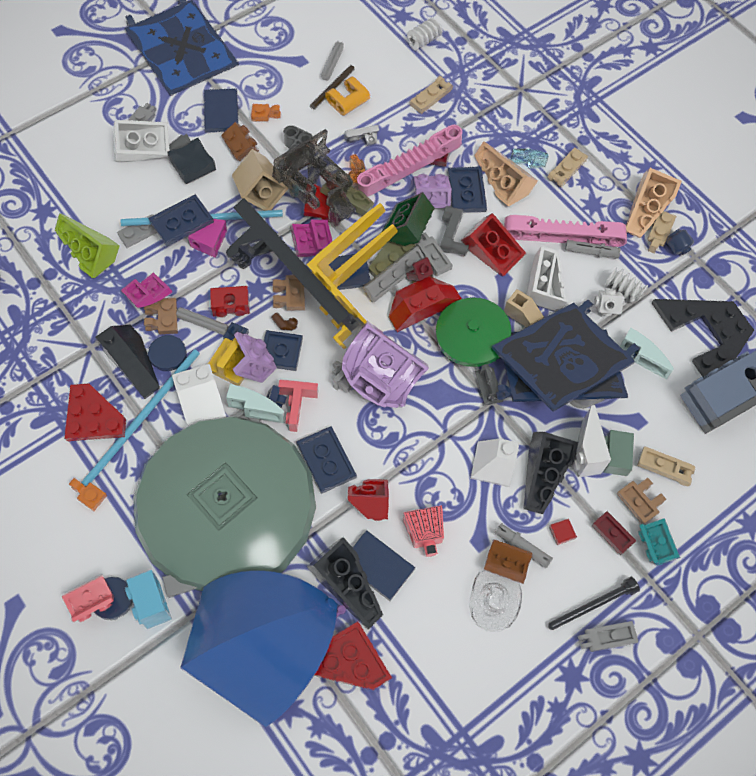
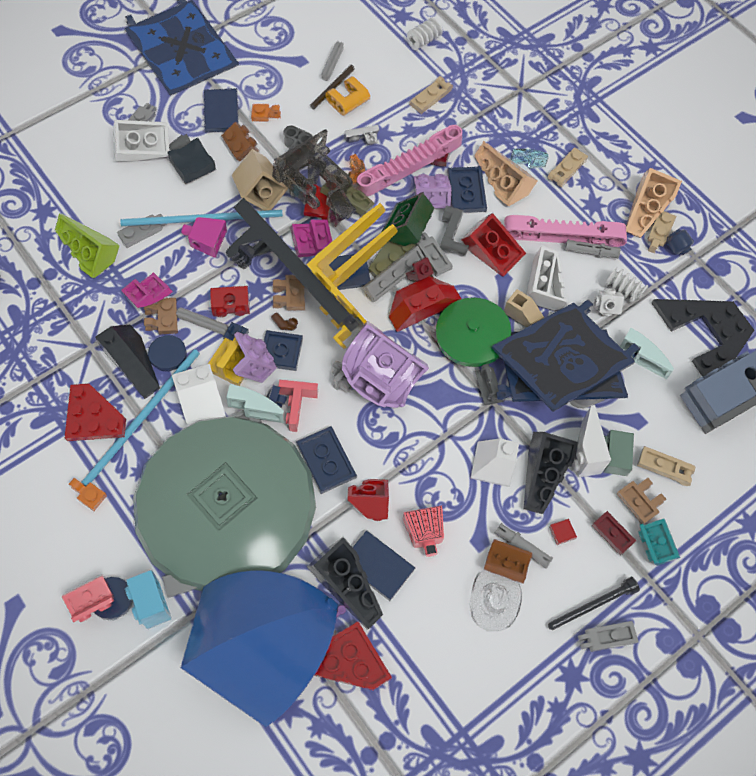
dark blue tile [148,194,214,247] -> none

